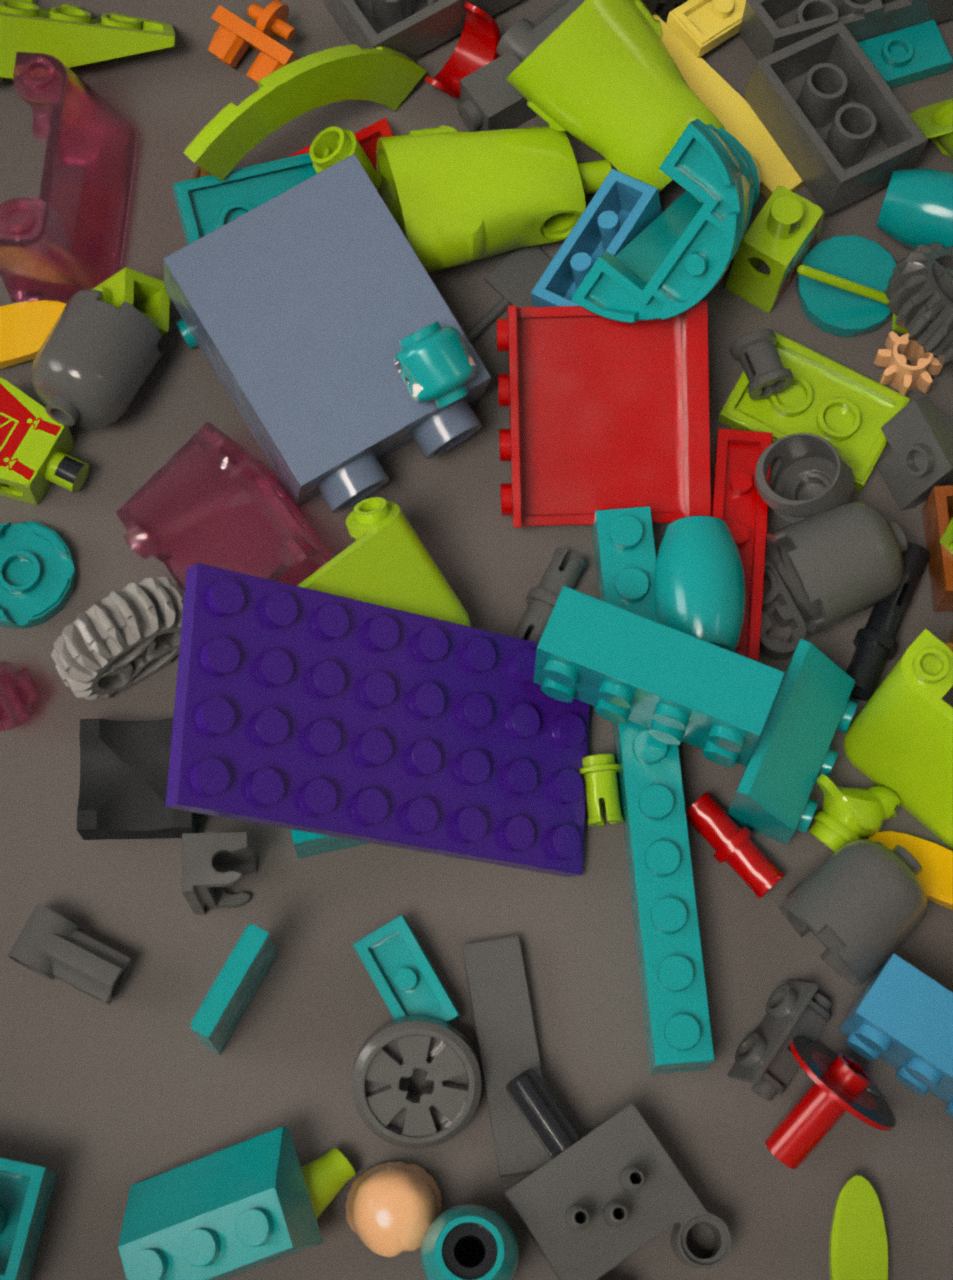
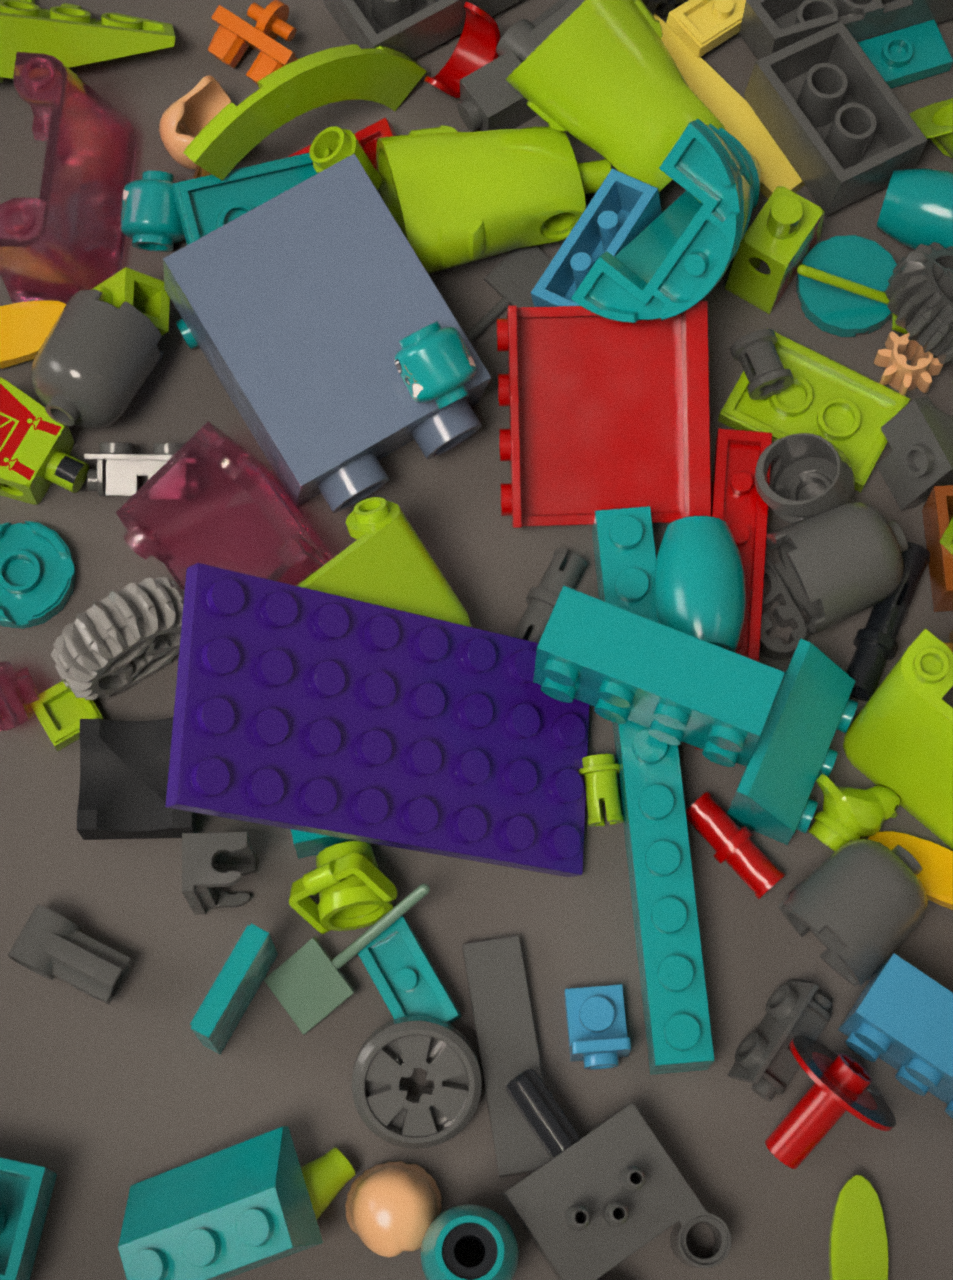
none -> lime tile [28,681,103,752]
none -> hinge [84,442,200,497]
none -> teal head [120,171,185,252]
none -> light nougat hair [159,75,231,170]
none -> sand green piece [264,883,430,1035]
none -> lime piece [289,841,398,934]
none -> dark azure bracket [564,984,631,1070]

